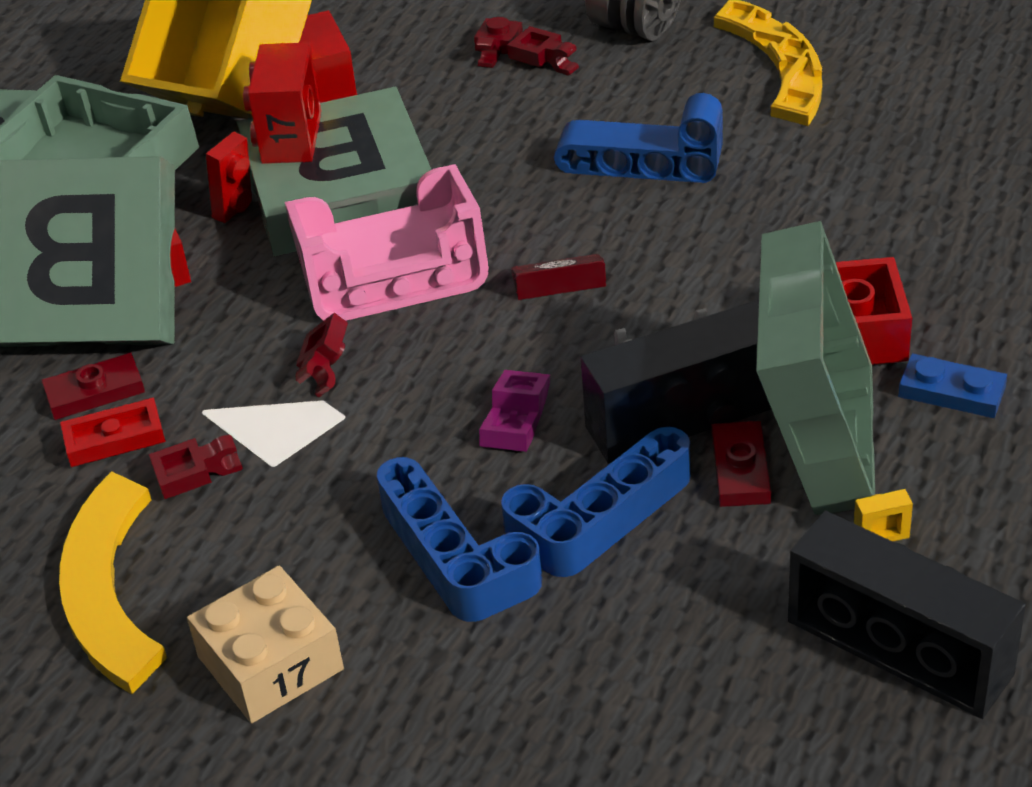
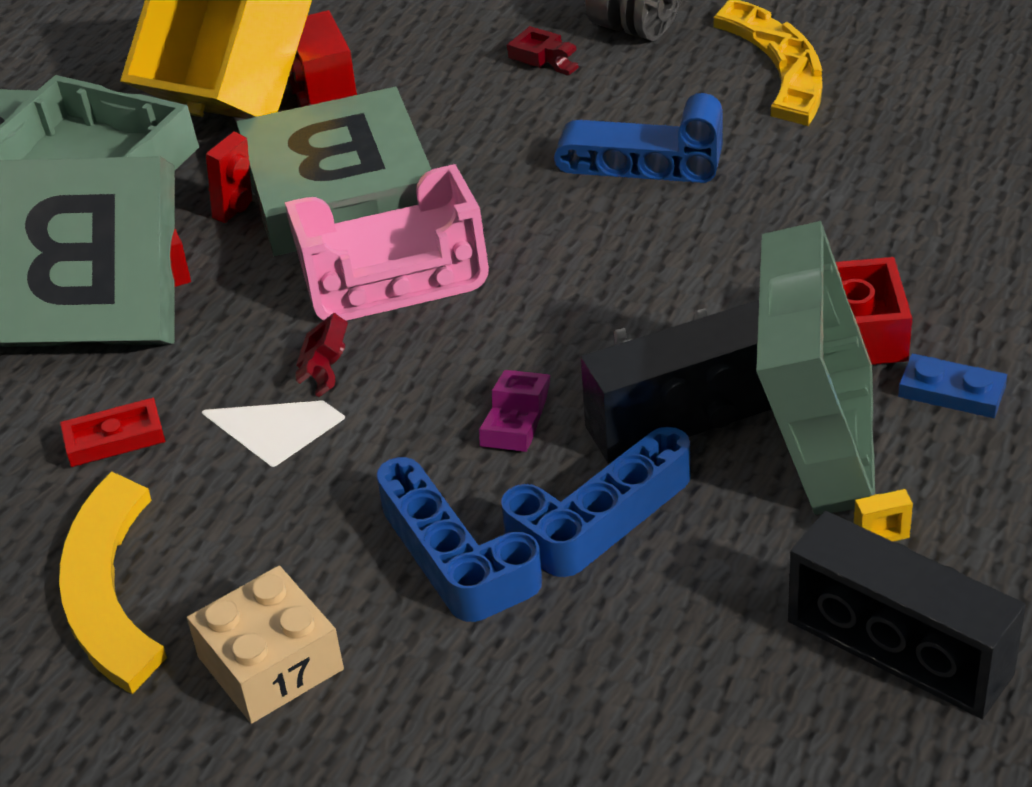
dark red plate [42,353,145,420] -> none
dark red plate [149,435,243,499] -> none
red brick [243,42,322,164] -> none
dark red plate [474,17,523,68] -> none
dark red slope [511,254,606,300] -> none
dark red plate [711,421,771,507] -> none

